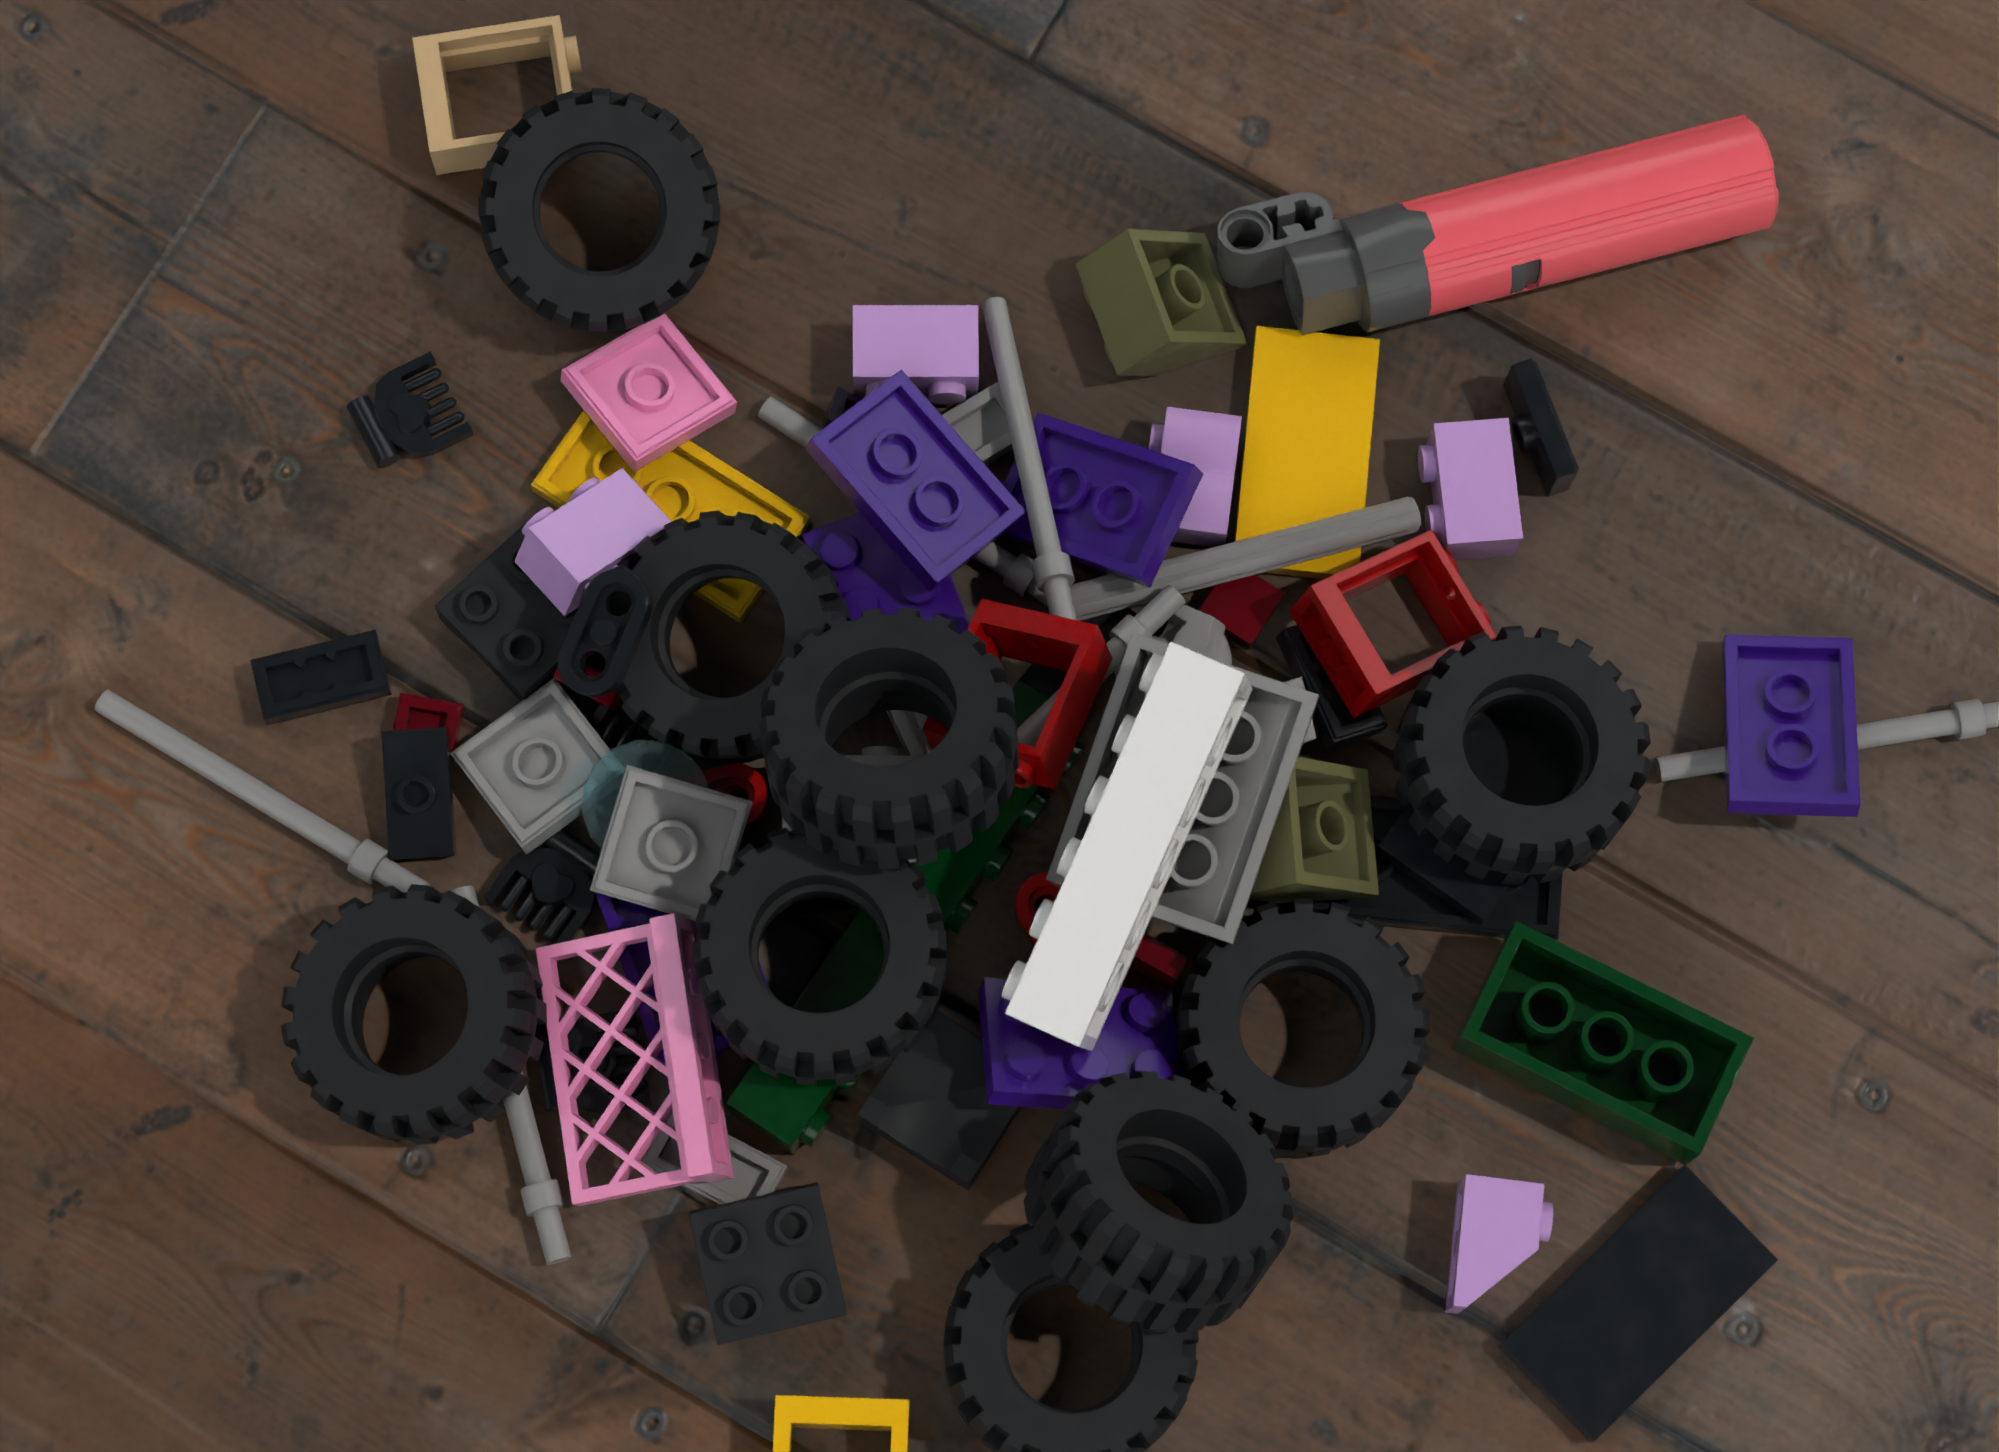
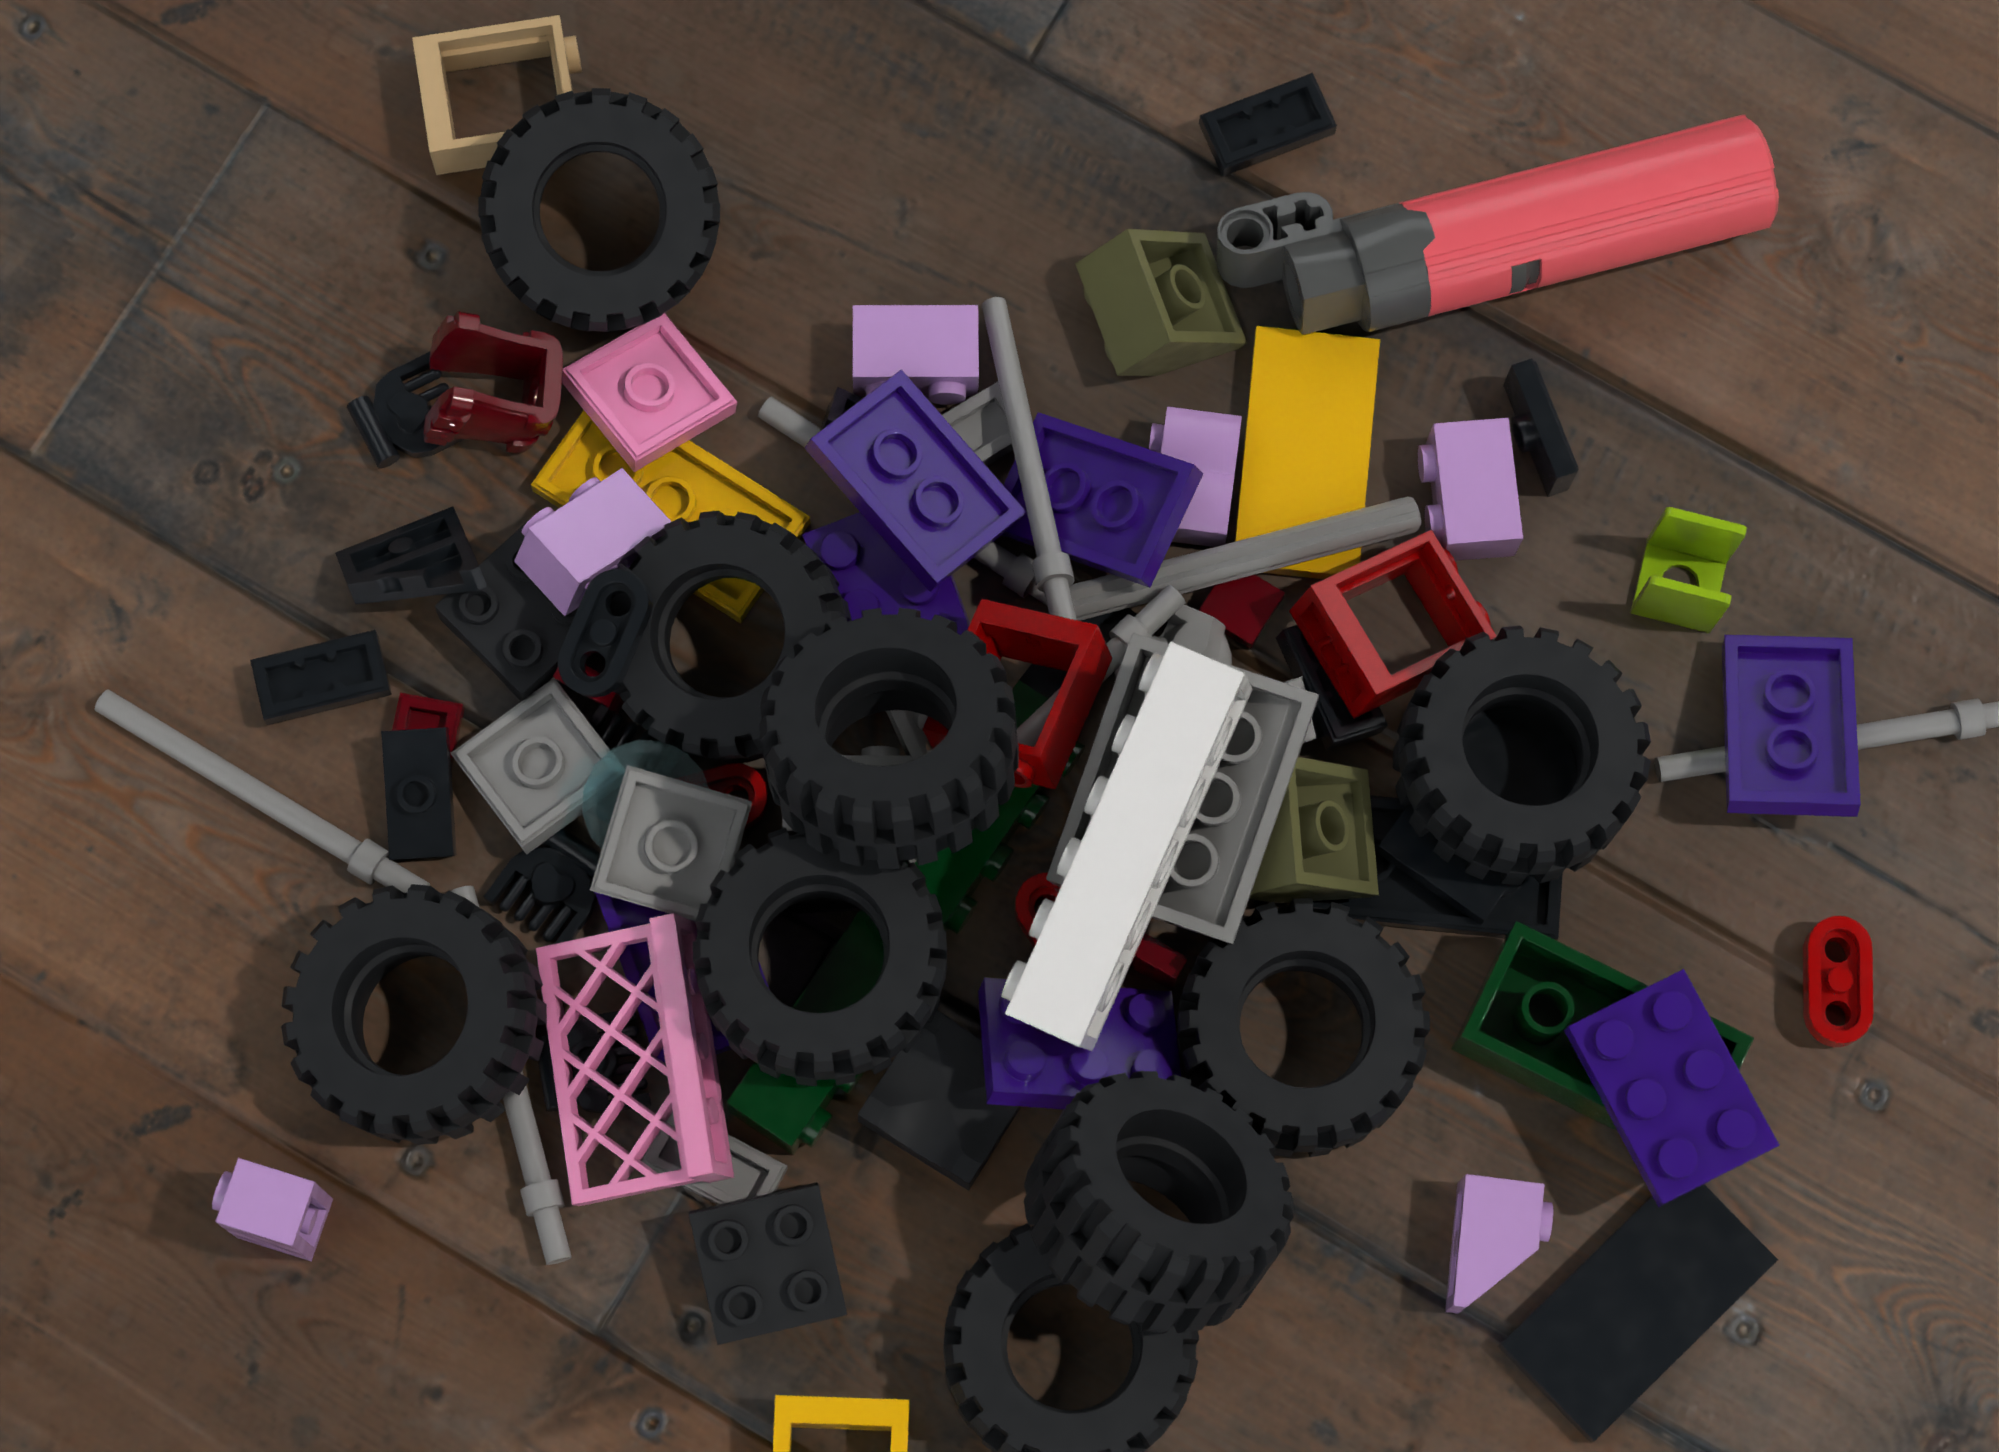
none -> lavender brick [212,1158,333,1261]
none -> black wing [335,506,487,604]
none -> dark red piece [424,311,563,453]
none -> black plate [1199,73,1337,177]
none -> dark purple plate [1564,969,1779,1208]
none -> lime piece [1630,507,1747,633]
none -> red plate [1803,916,1874,1047]

